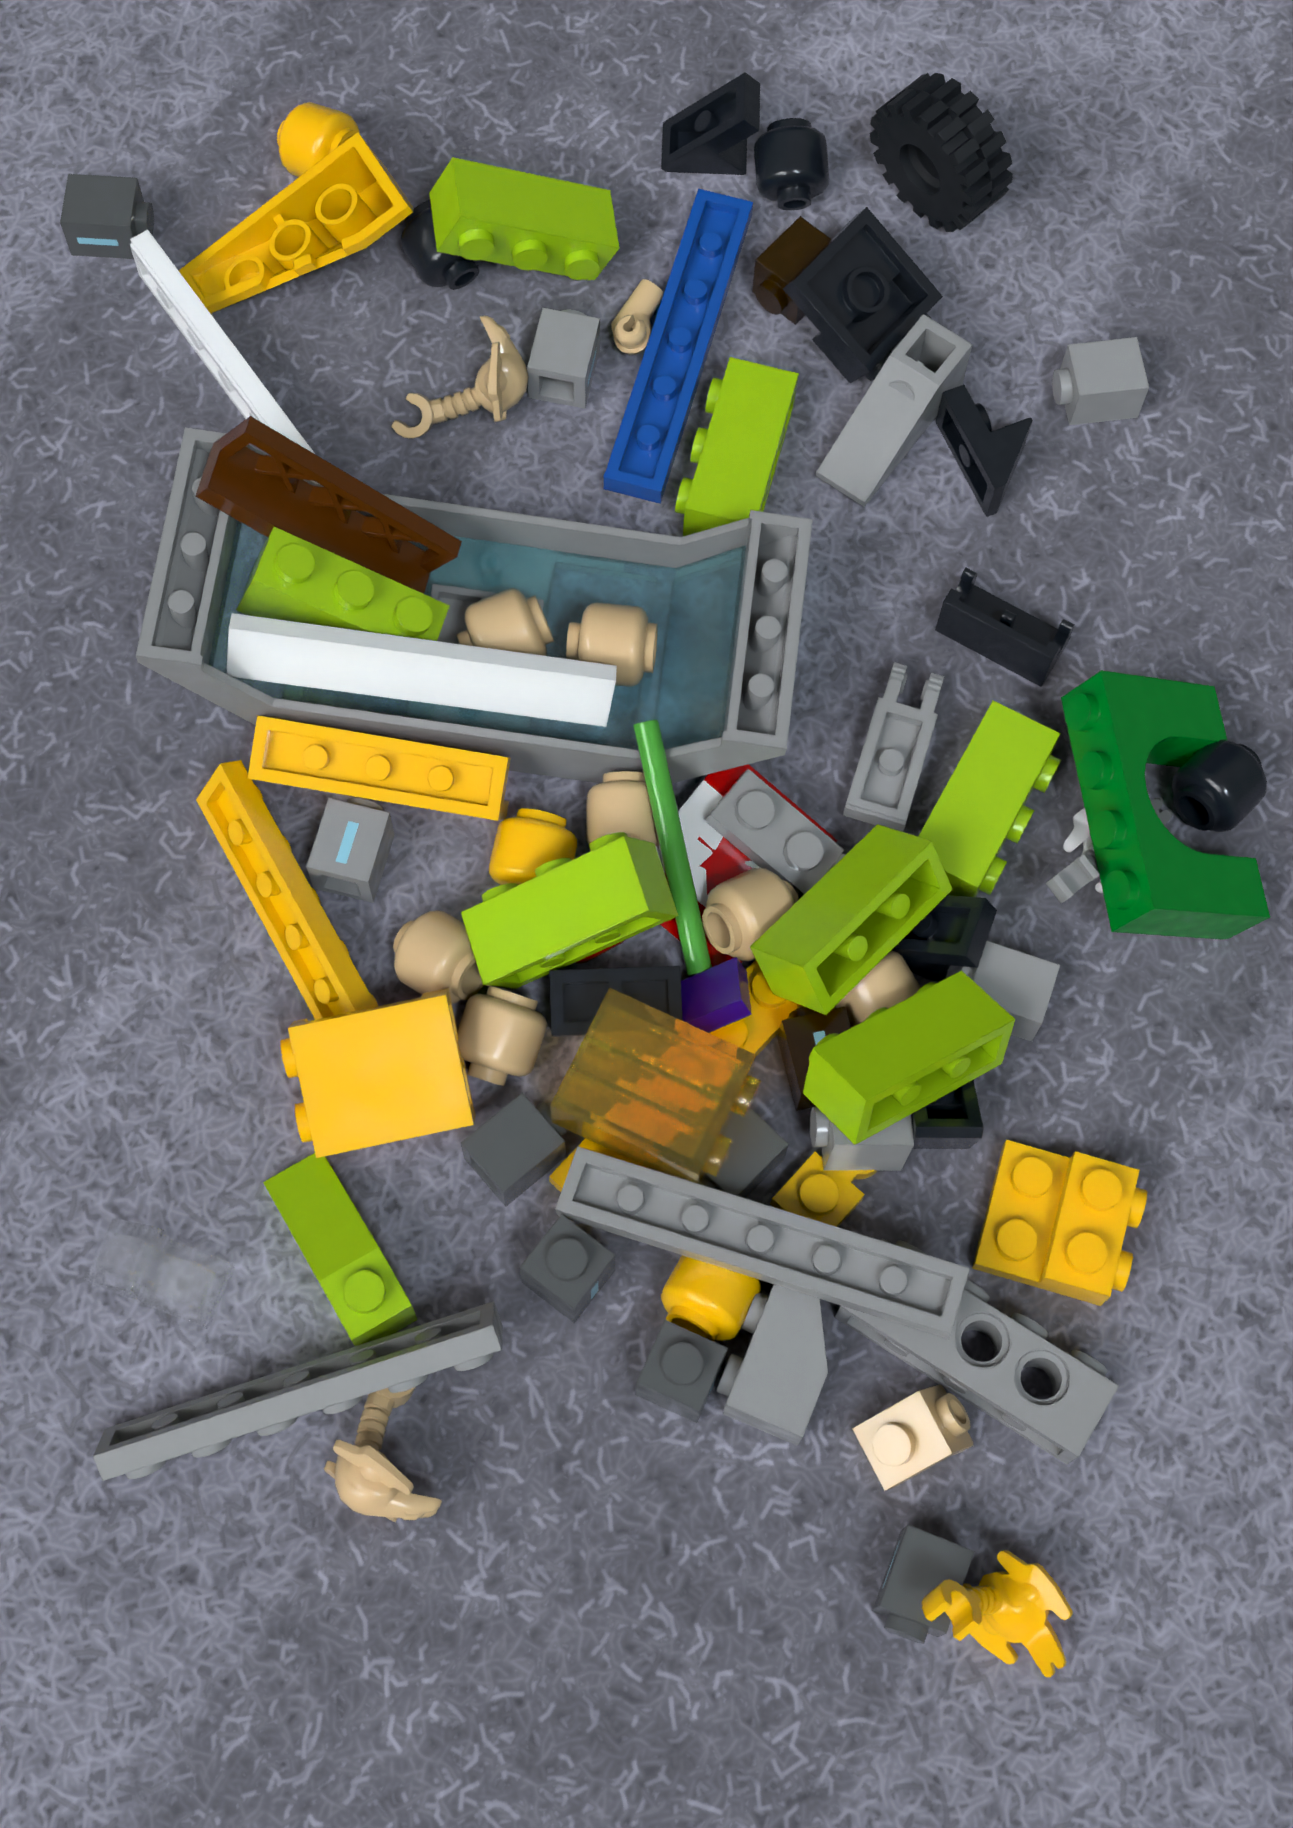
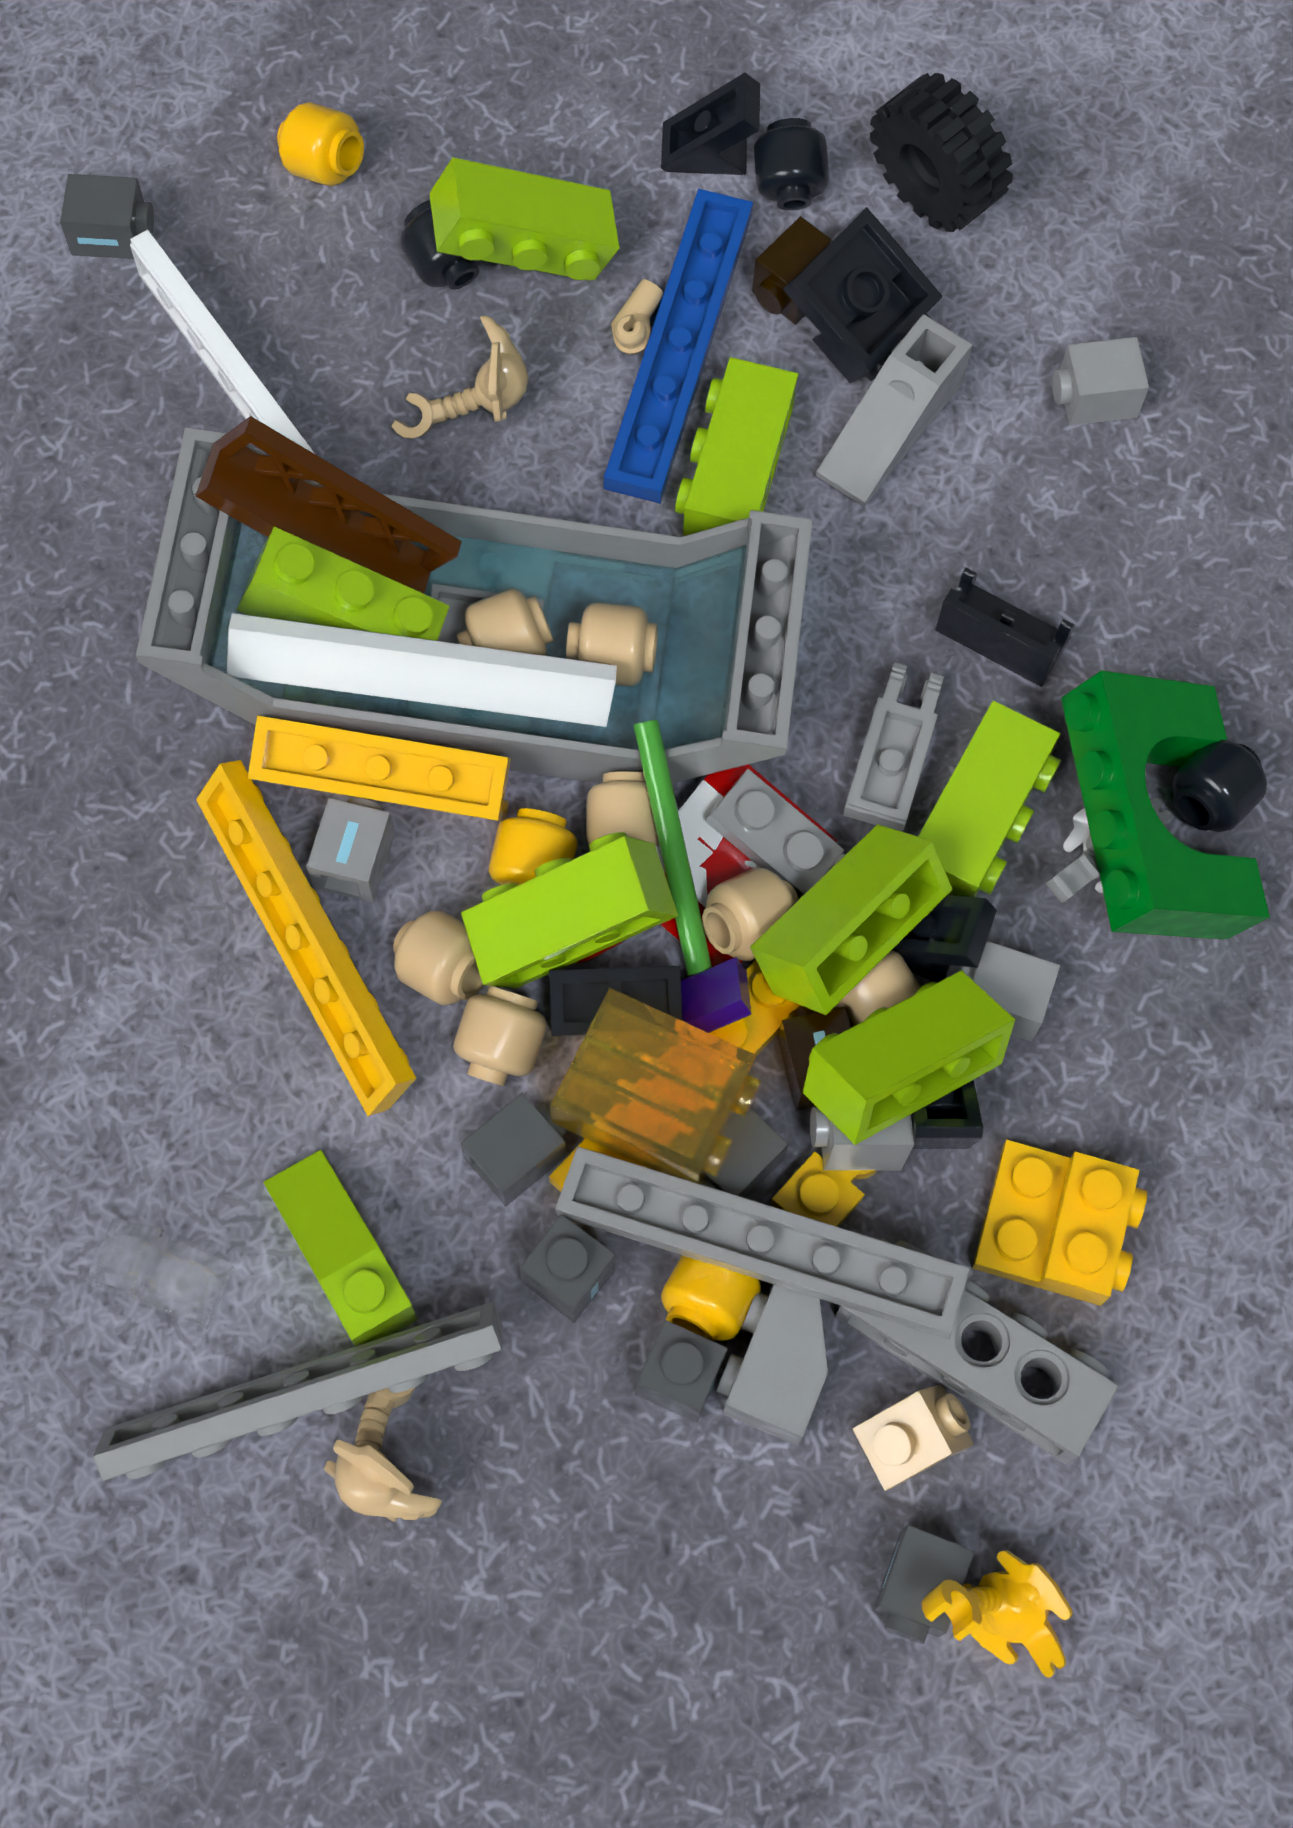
yellow wedge [179,132,413,314] -> none
yellow panel [280,988,476,1158] -> none
light grey brick [527,308,600,408] -> none
black slope [936,384,1033,517] -> none

